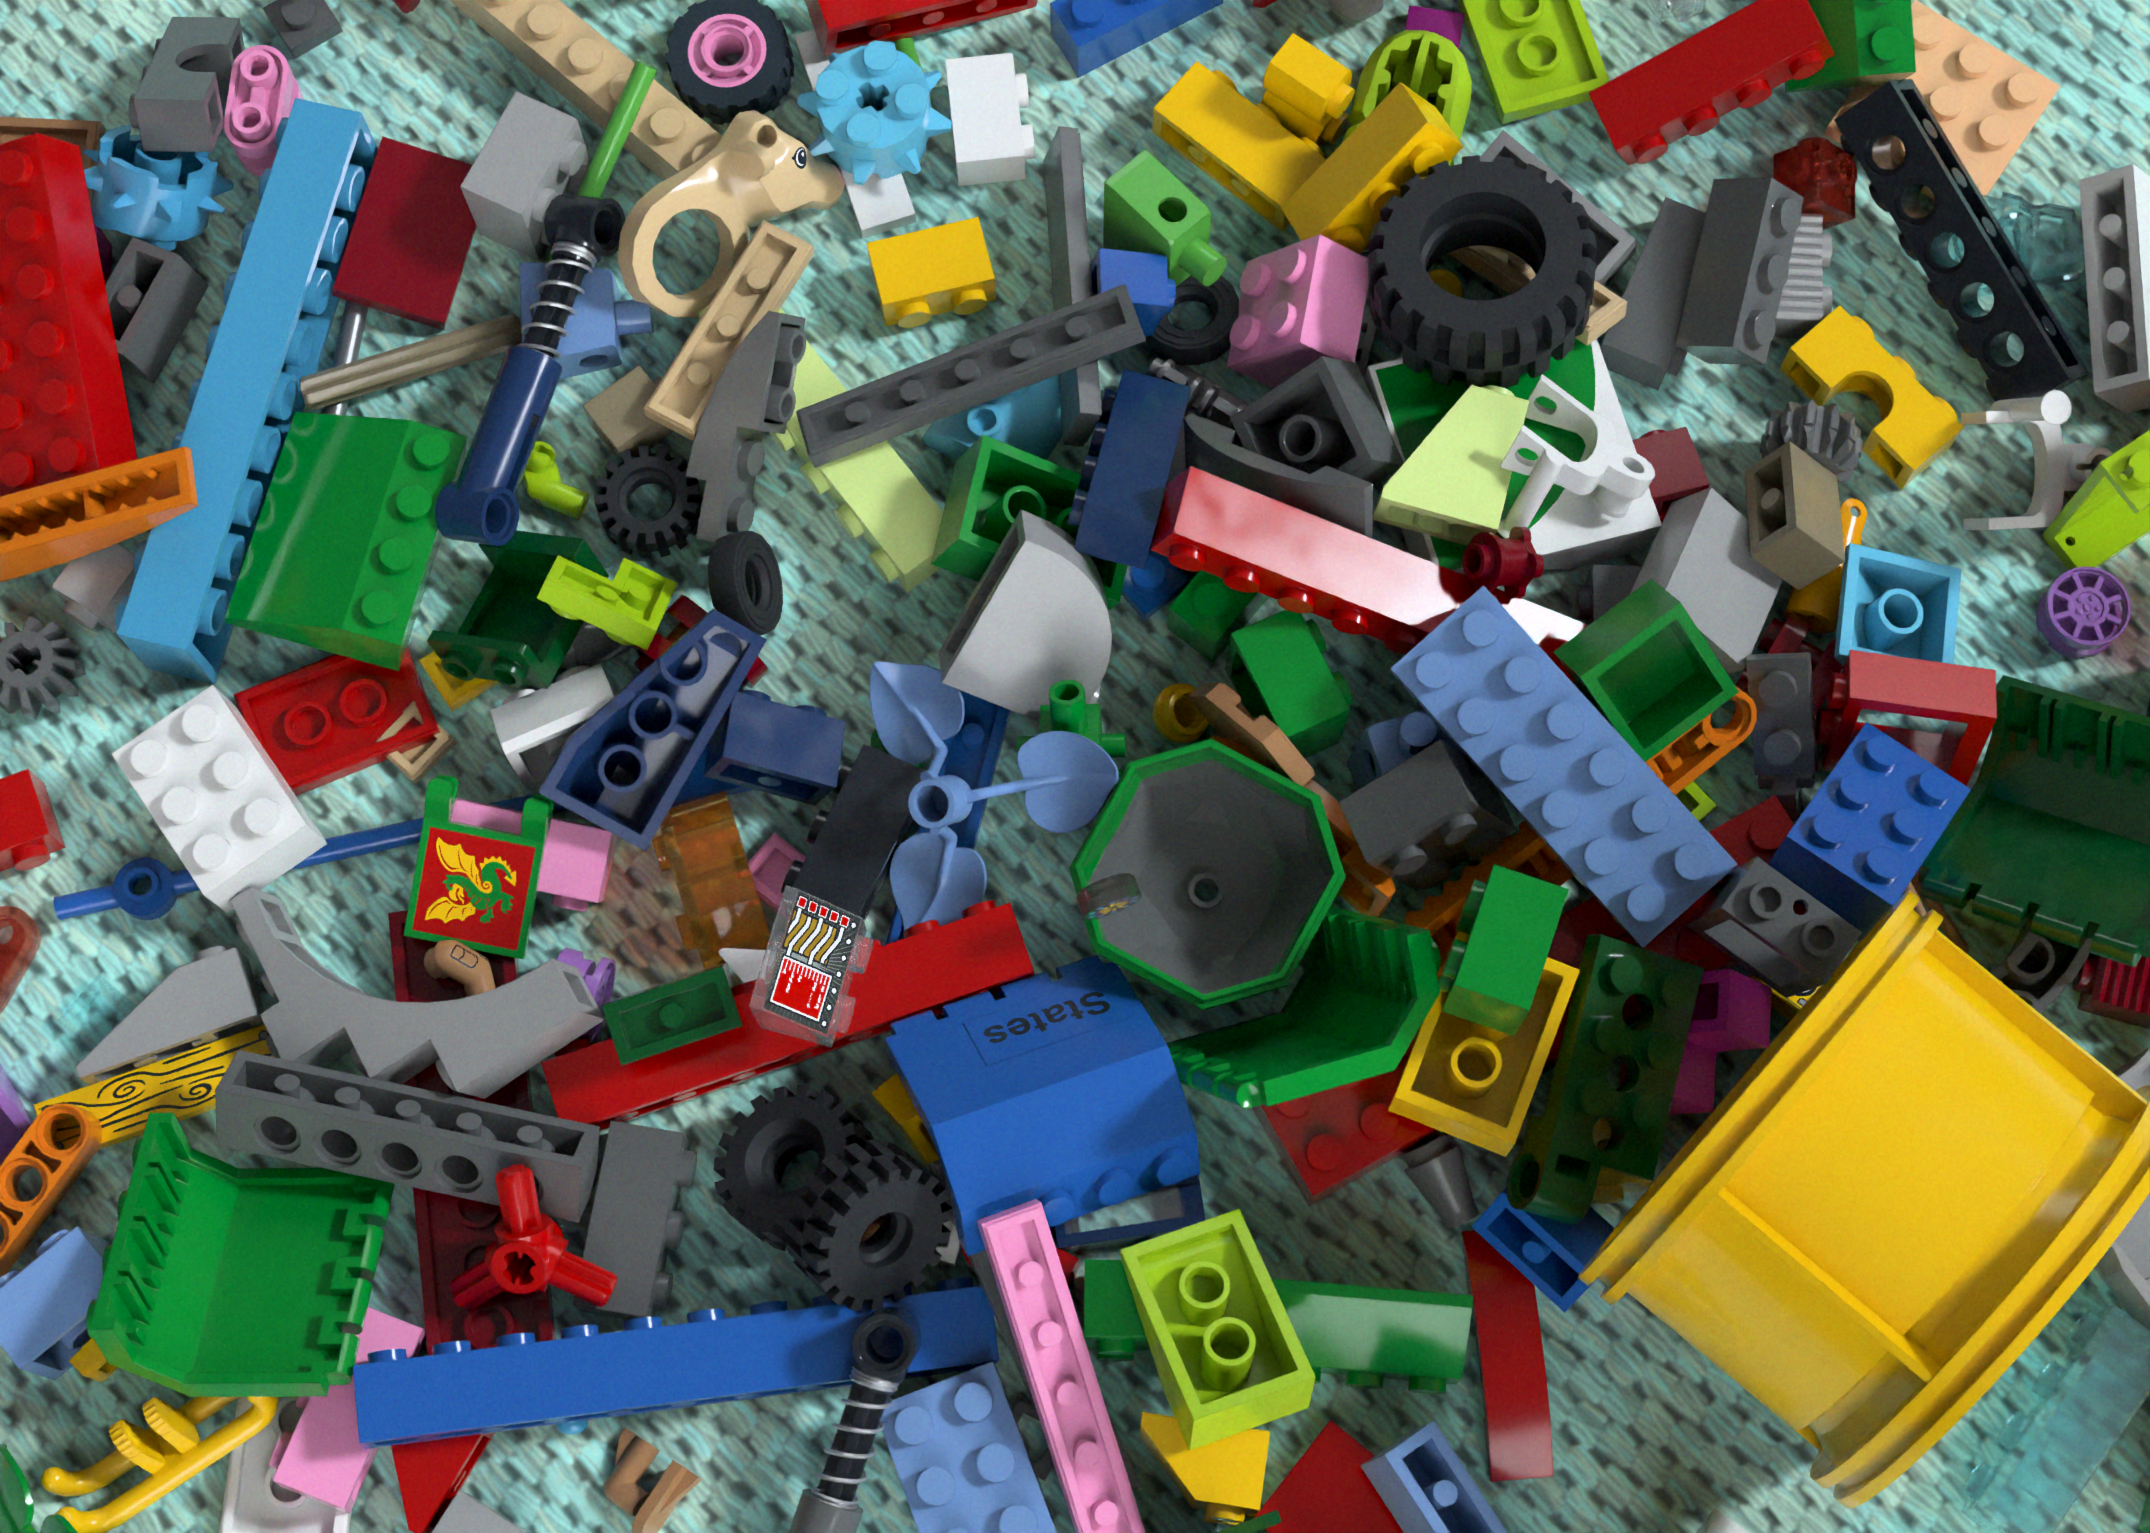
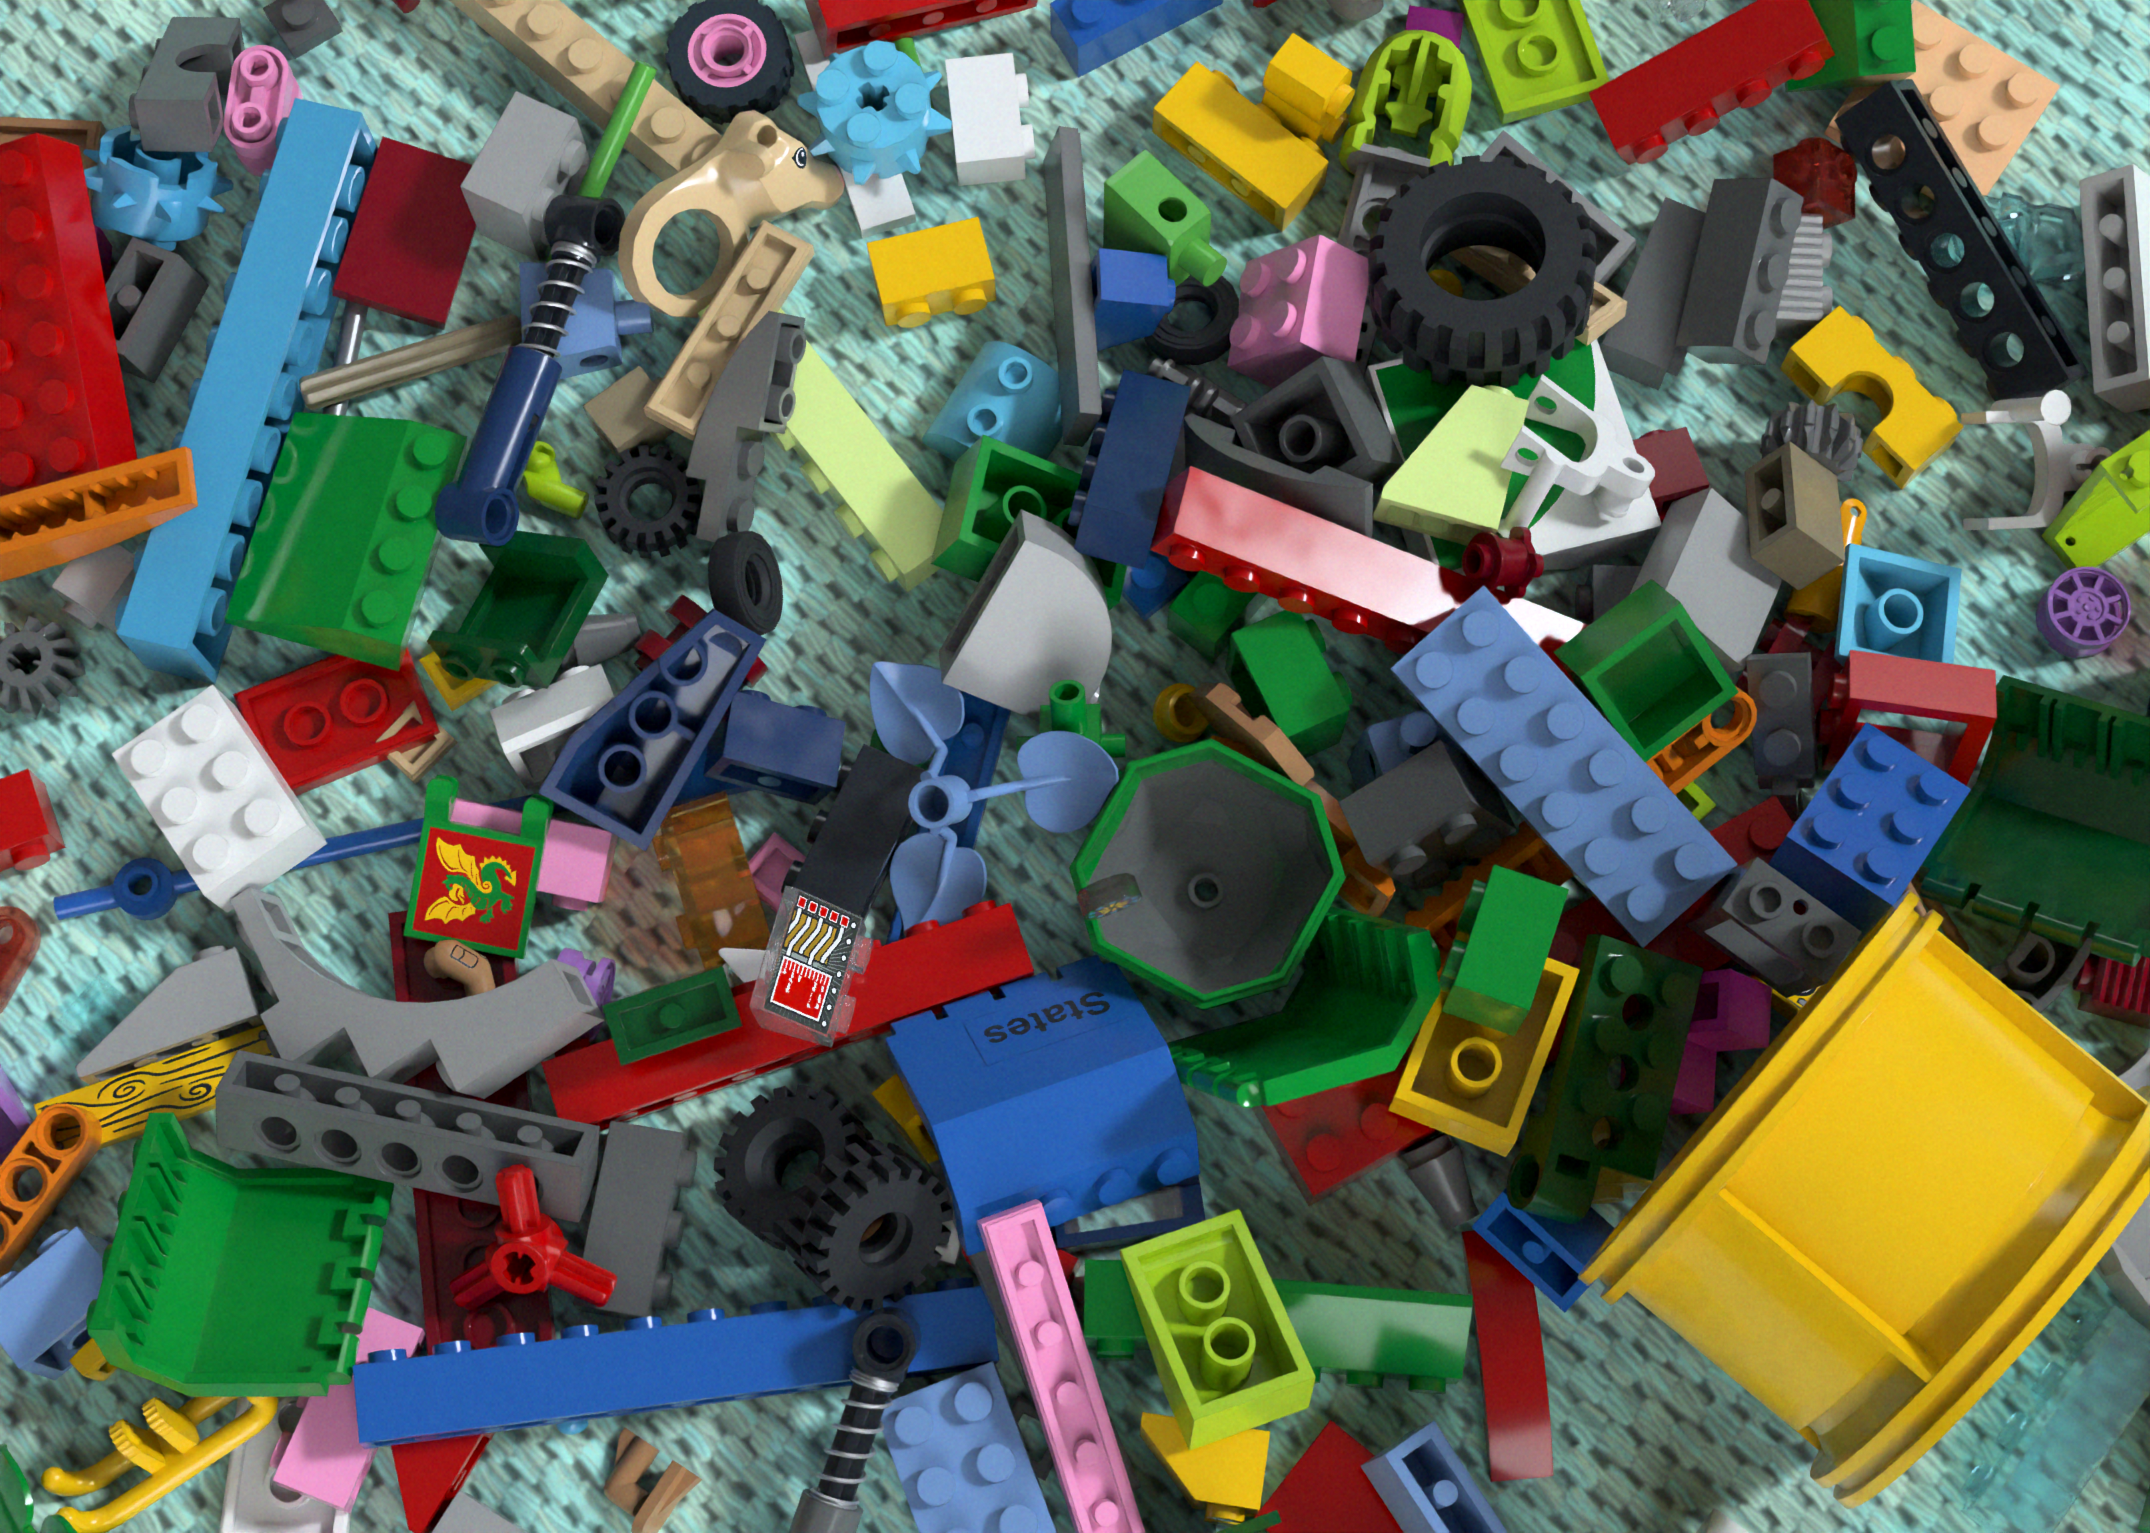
lime plate [537,555,677,650] -> none
dark grey tile [796,284,1146,468] -> none
yellow brick [1281,82,1463,254] -> none

